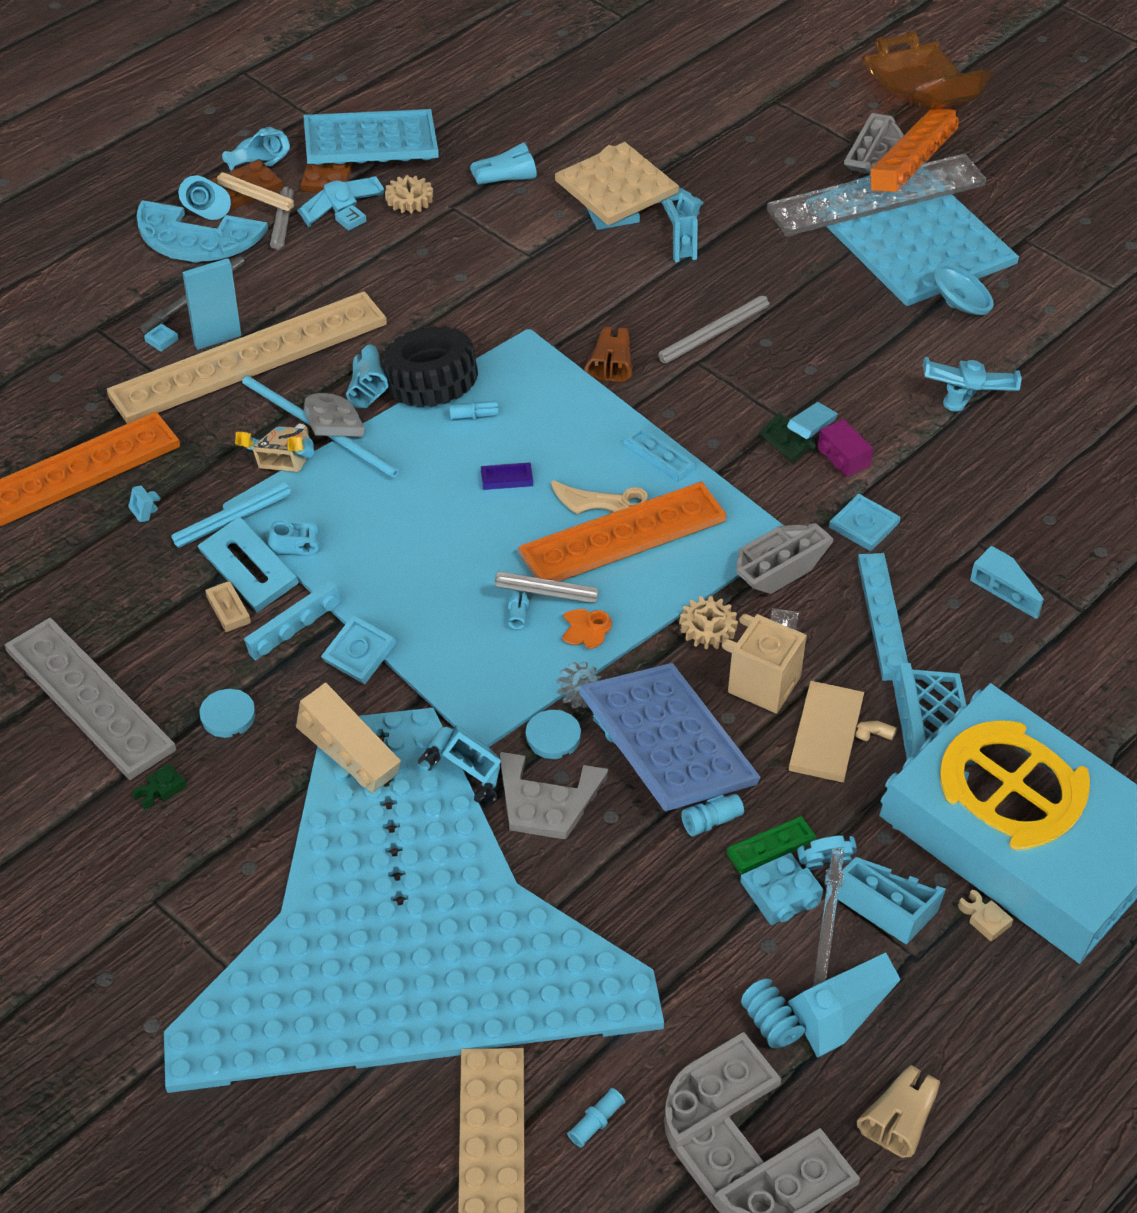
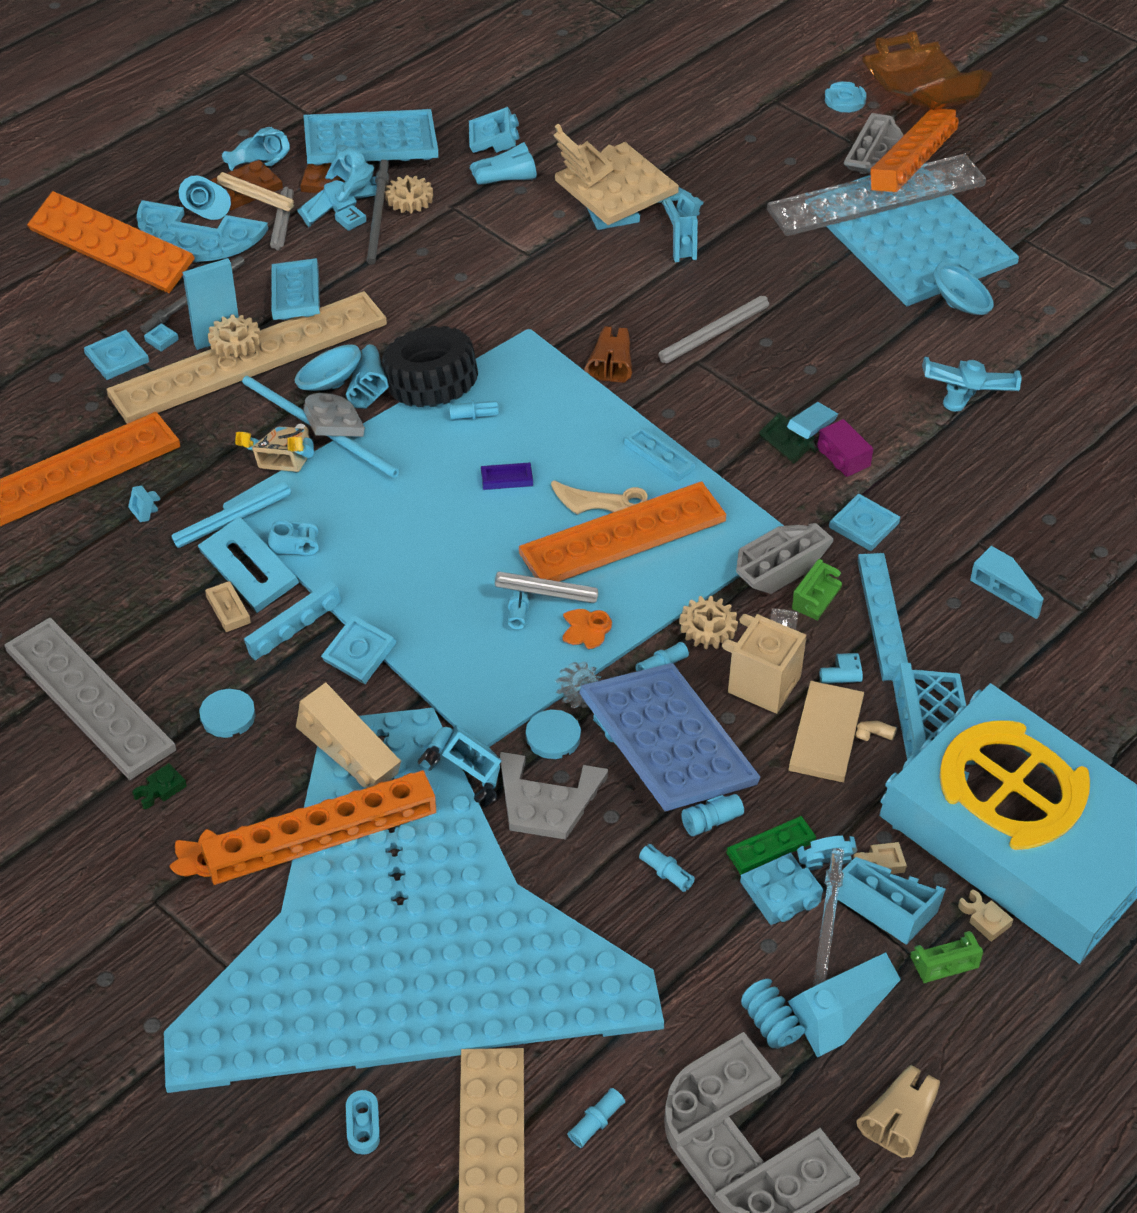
none -> orange plate [27,191,195,294]
none -> medium azure tile [84,330,149,380]
none -> orange plate [169,829,216,877]
none -> orange brick [200,770,436,885]
none -> tan gear [208,314,261,357]
none -> medium azure plate [272,258,320,320]
none -> medium azure dish [295,345,361,391]
none -> medium azure hair [325,145,374,202]
none -> medium azure plate [346,1090,380,1155]
none -> dark grey bar [367,160,389,264]
none -> medium azure plate [469,107,520,153]
none -> tan plate [554,124,614,187]
none -> medium azure pin [635,642,689,672]
none -> medium azure pin [639,844,695,892]
none -> bright green hinge [792,559,842,621]
none -> medium azure piece [819,653,863,684]
none -> medium azure tile [825,82,866,113]
none -> tan plate [853,842,907,874]
none -> bright green hinge [910,931,983,983]

